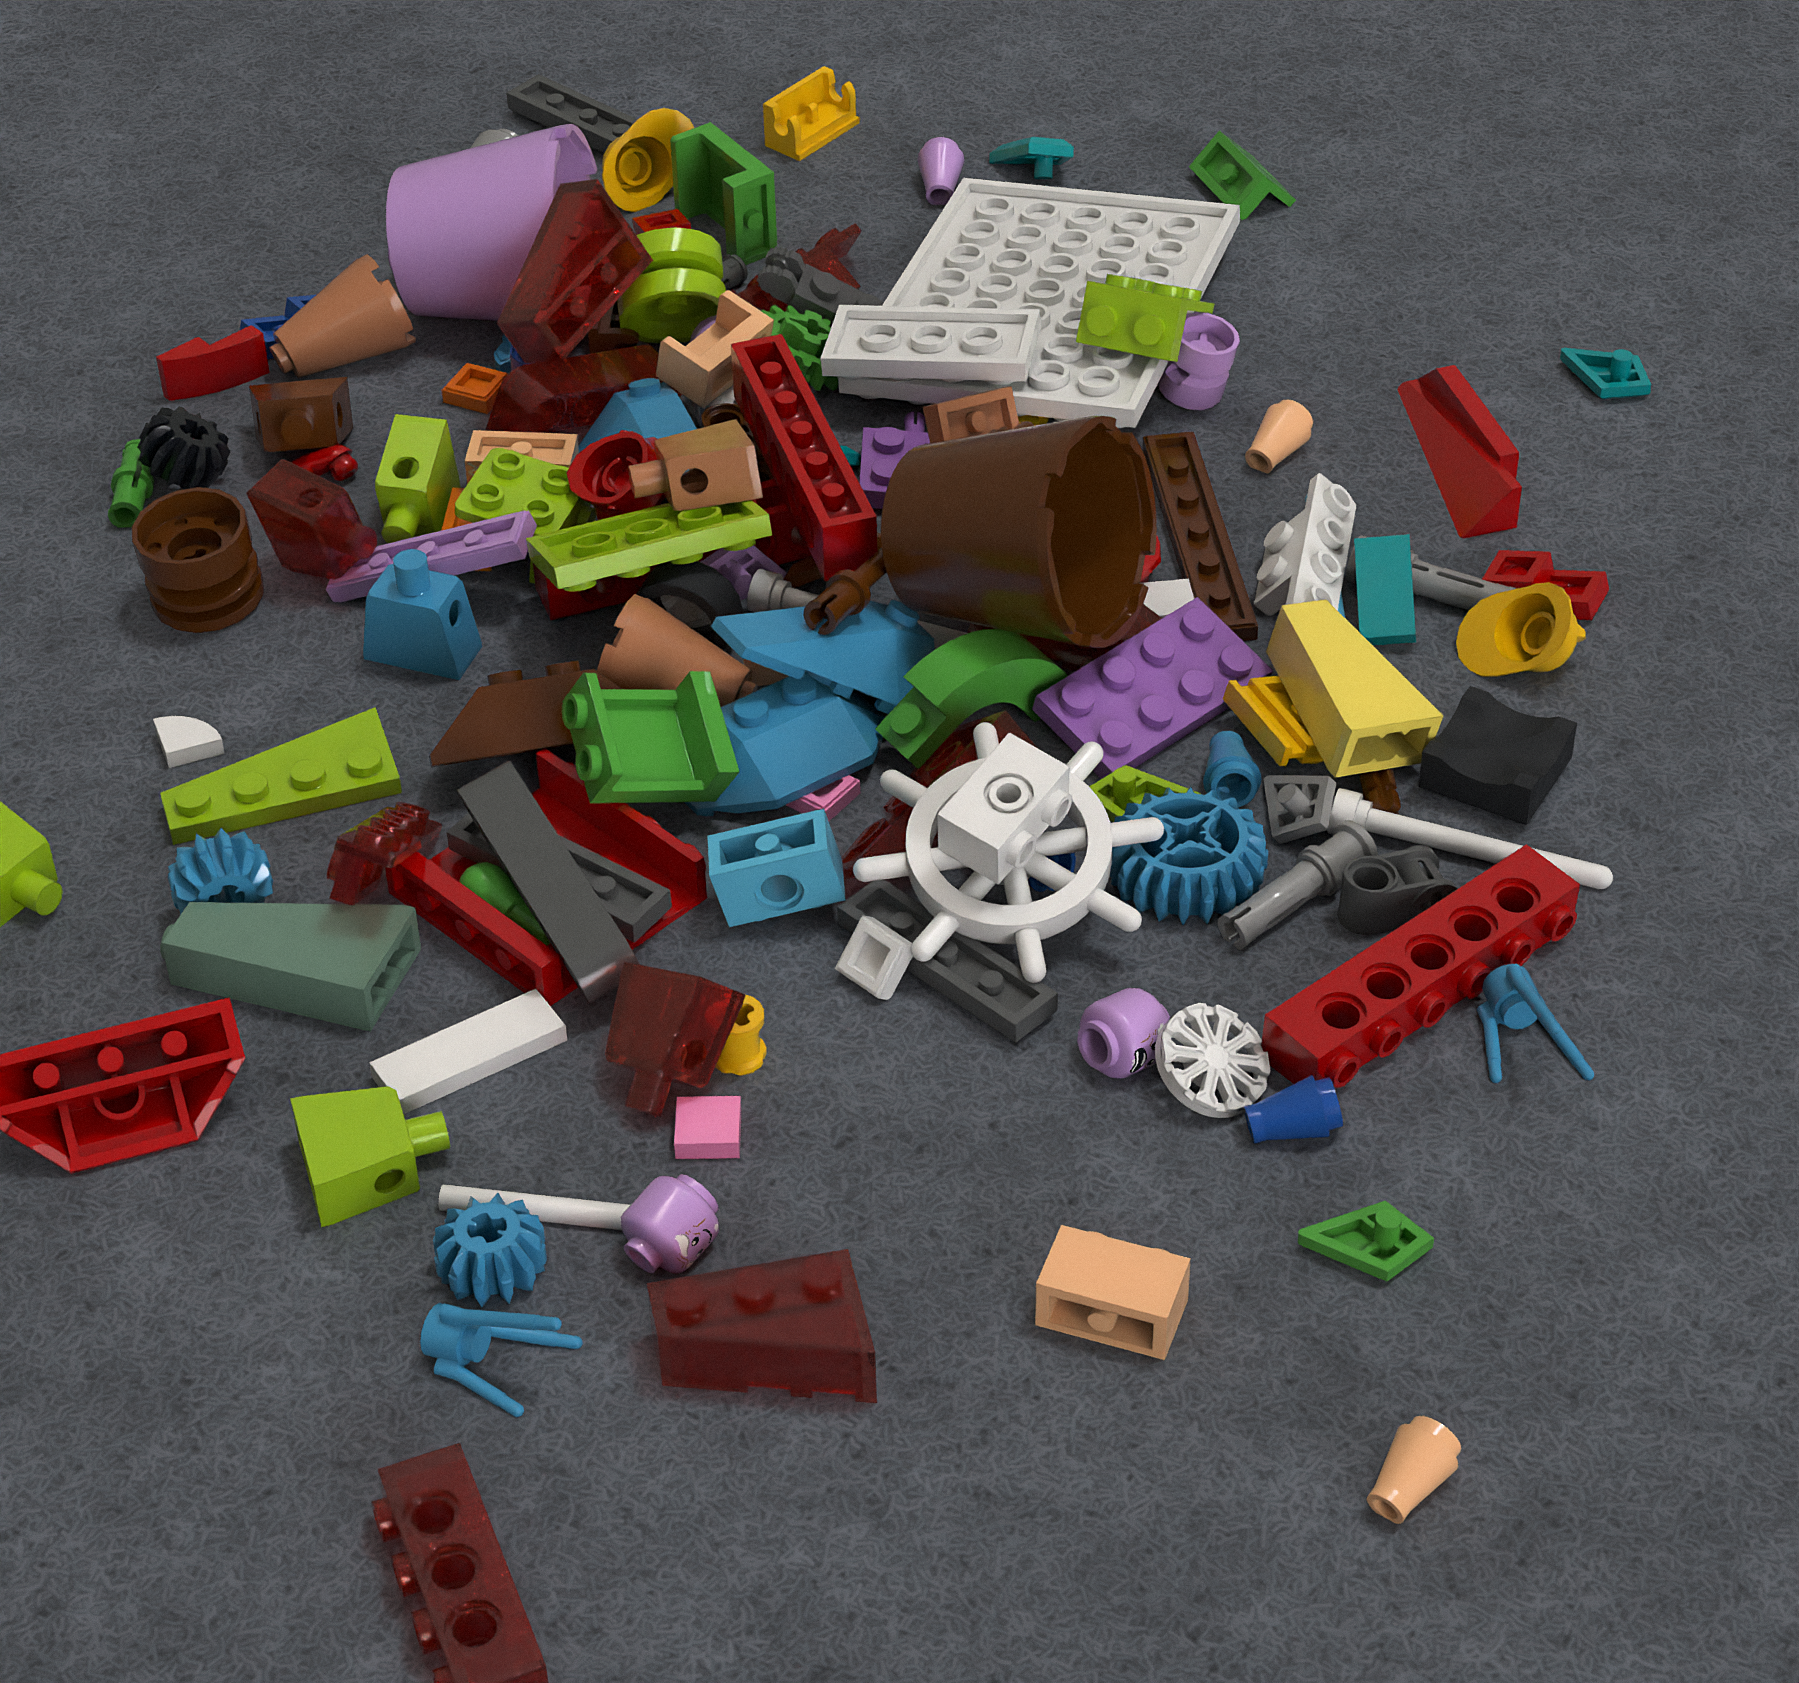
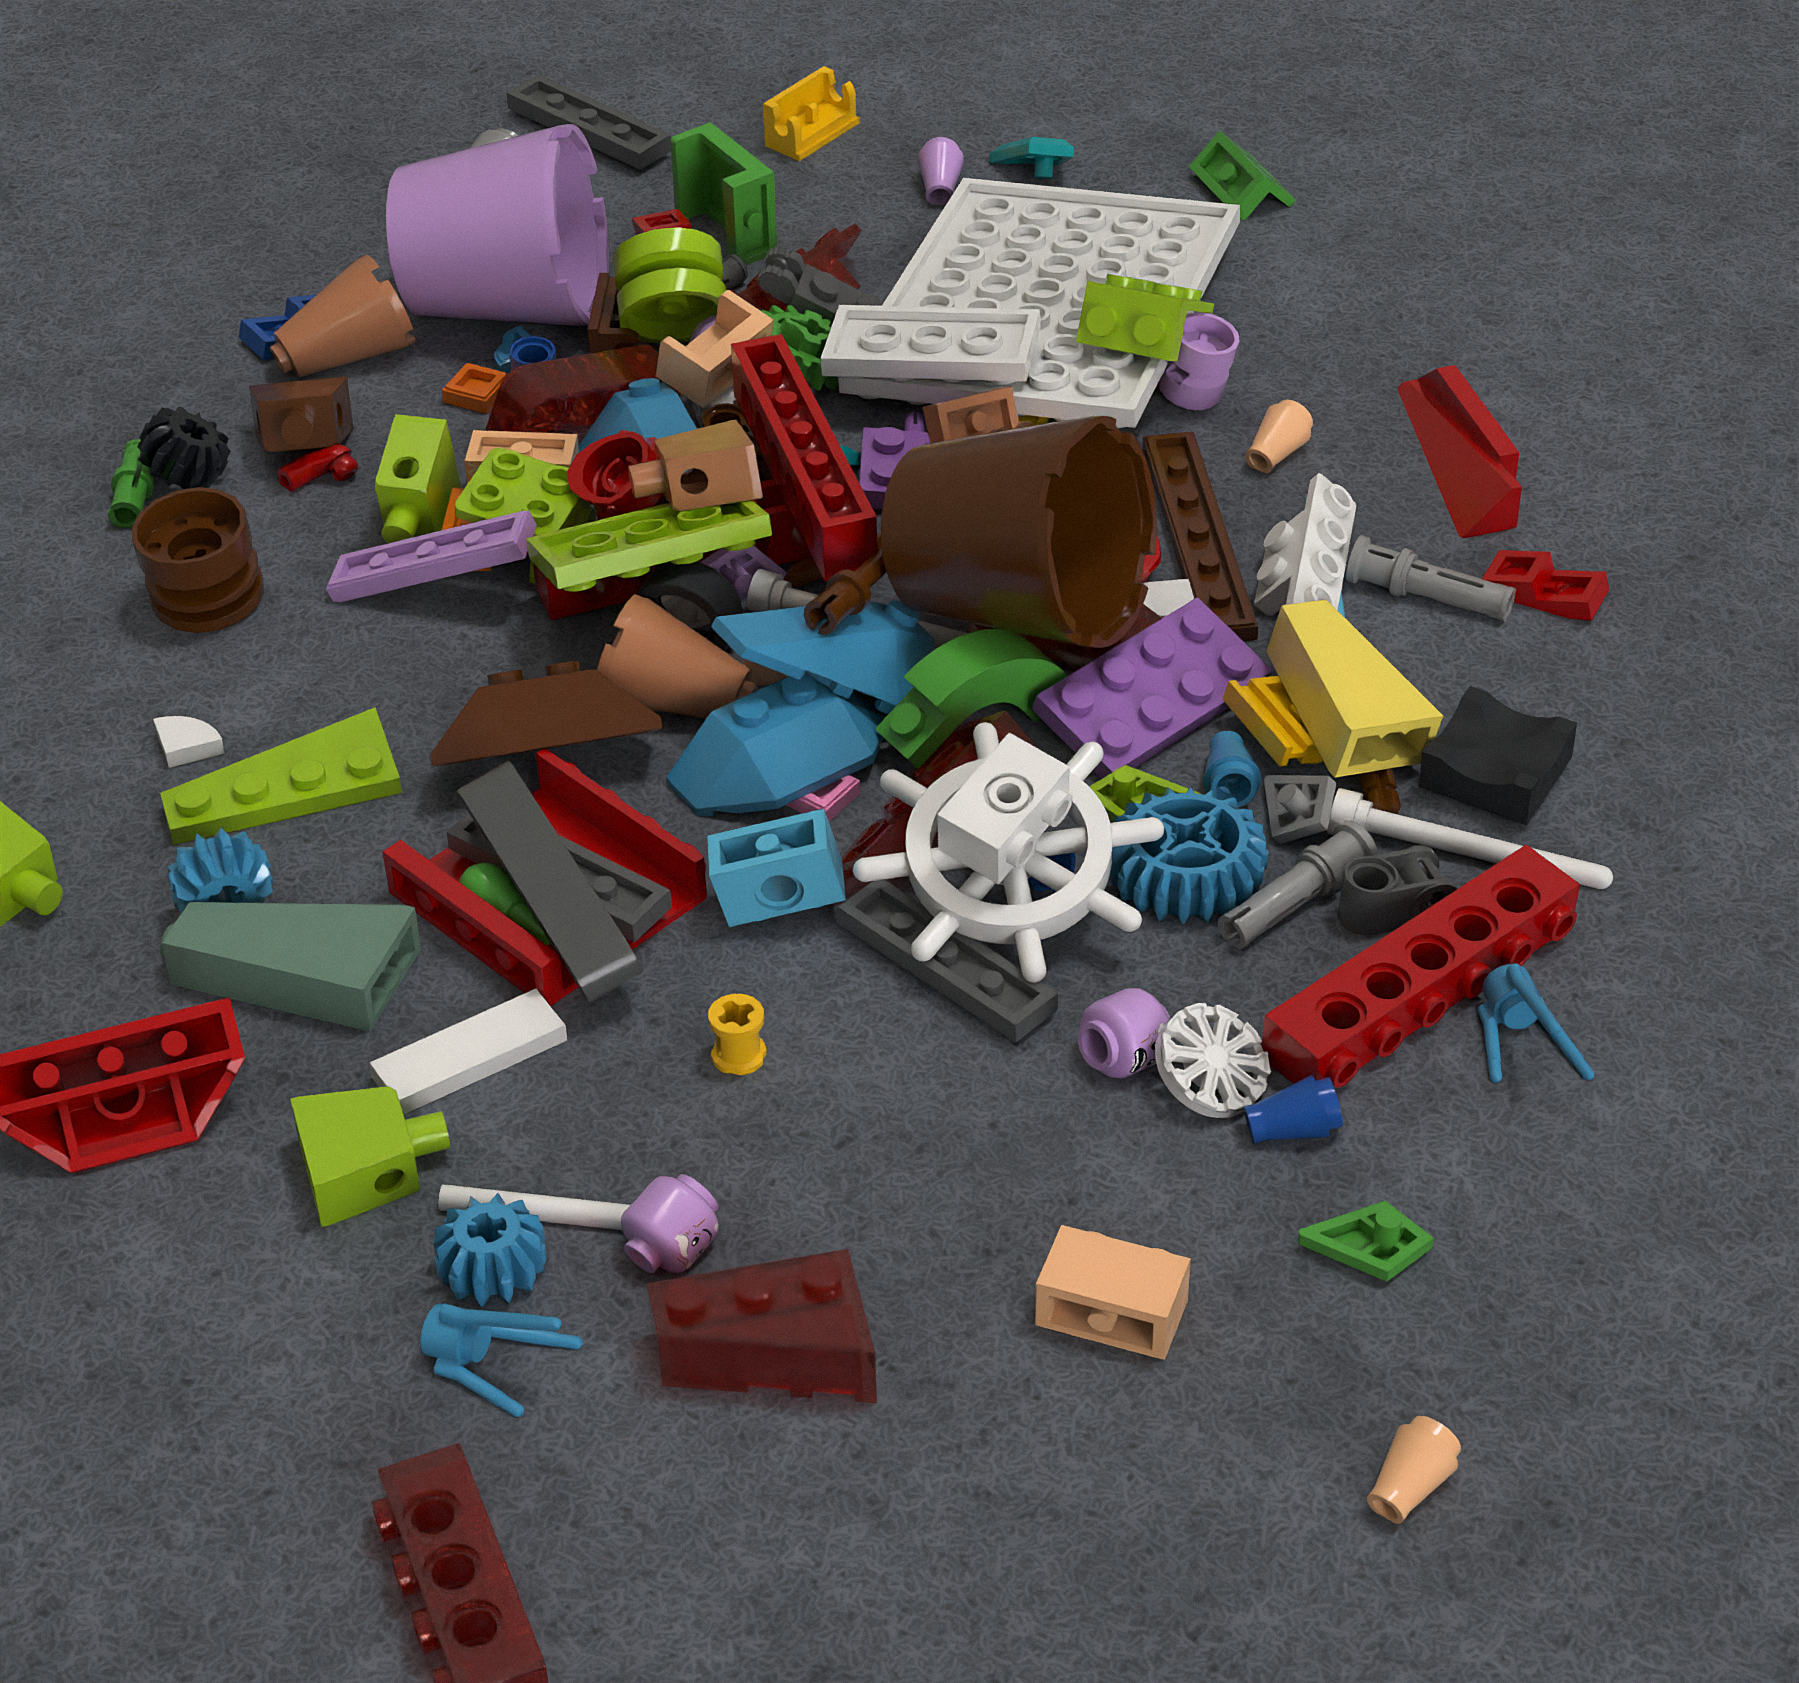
red slope [156,325,270,401] -> none
clear red torso [246,459,377,580] -> none
clear red bracket [327,802,442,906] -> none
dark azure torso [363,549,482,680] -> none
clear red wedge [497,179,653,363] -> none
bright green panel [562,671,740,803] -> none
yellow piece [602,108,694,212] -> none
clear red torso [605,962,746,1117] -> none
bright pink tile [674,1096,741,1159] -> none
white tile [835,915,913,1000] -> none
teal tile [1354,534,1416,645] -> none
yellow piece [1456,582,1586,677] -> none
teal piece [1560,347,1652,399] -> none

